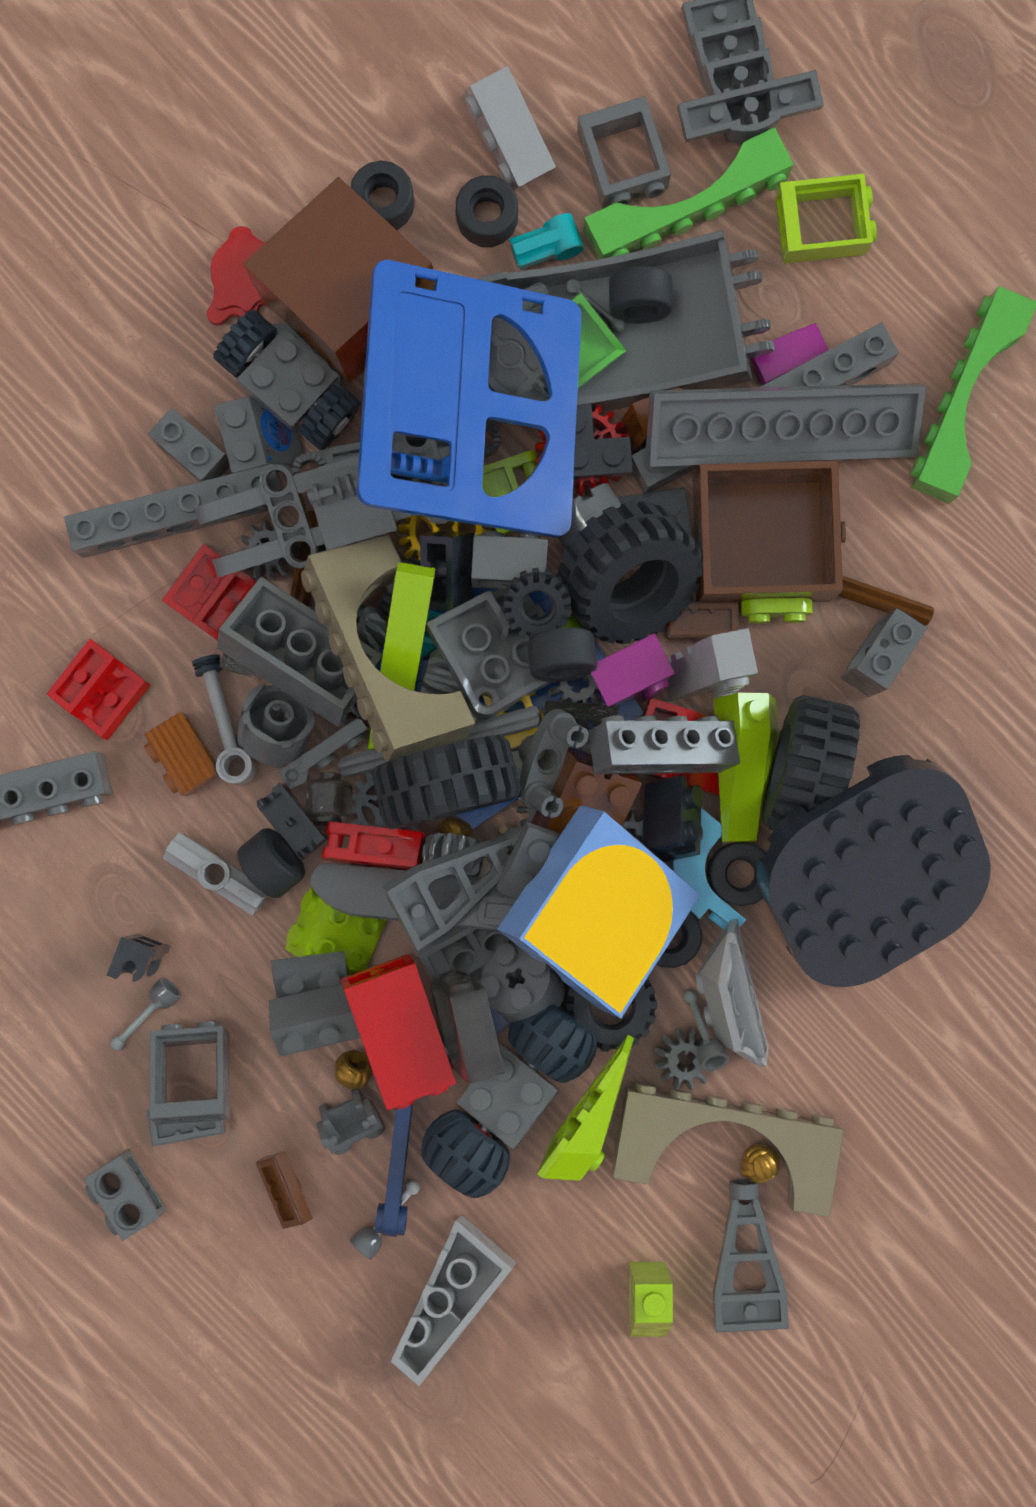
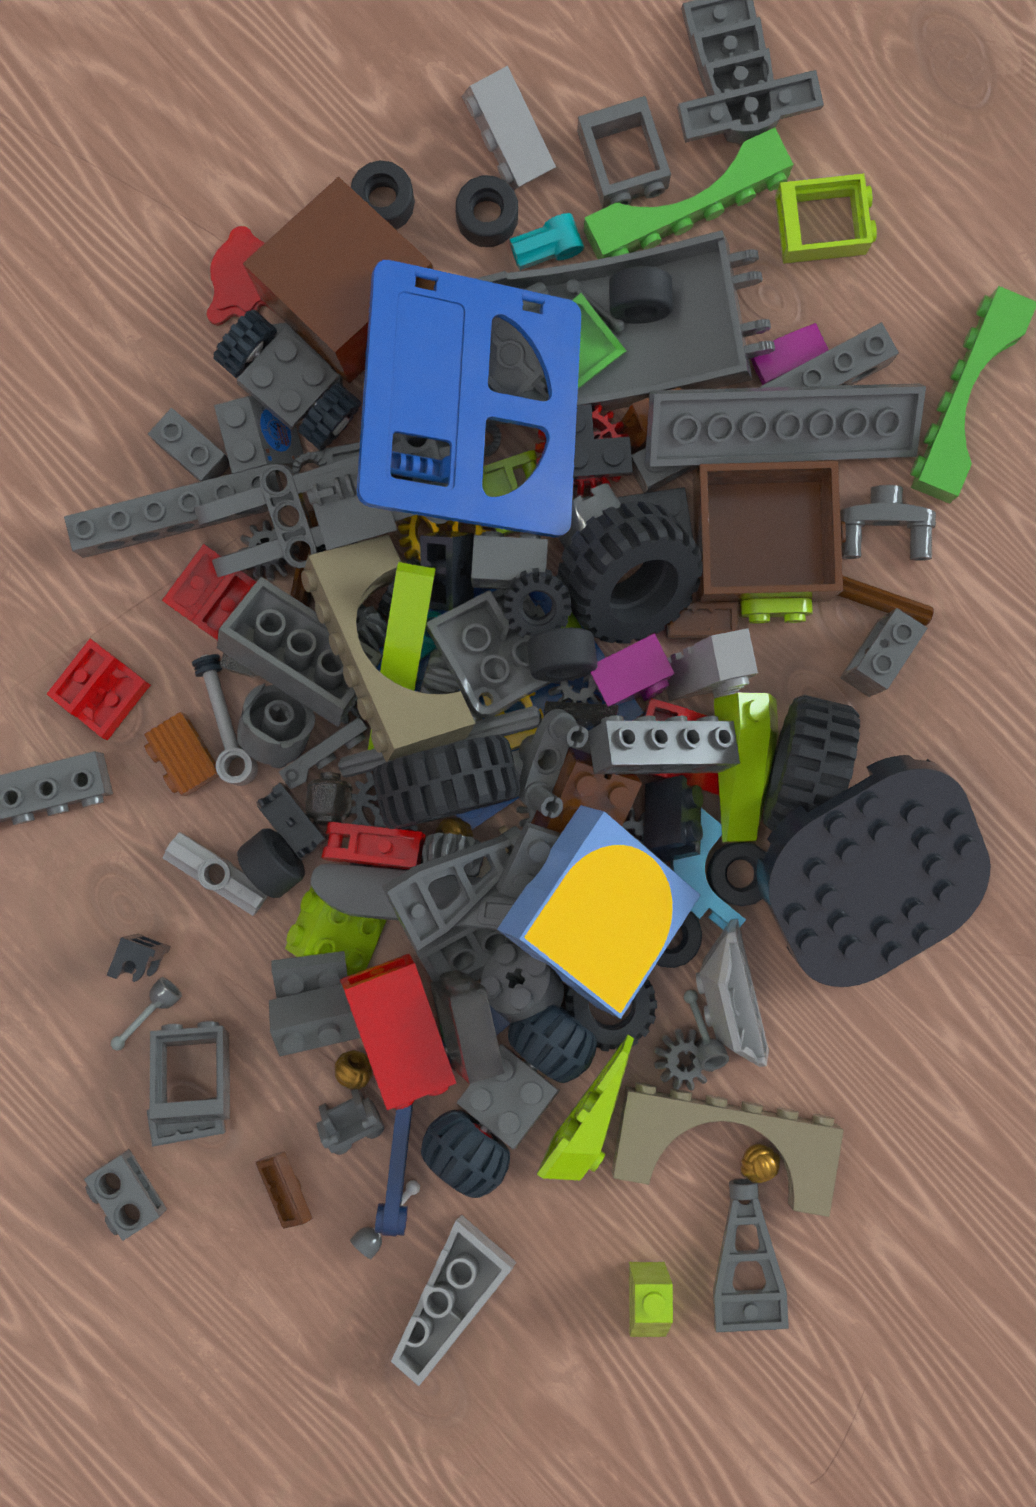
none -> dark grey connector [840,485,936,561]

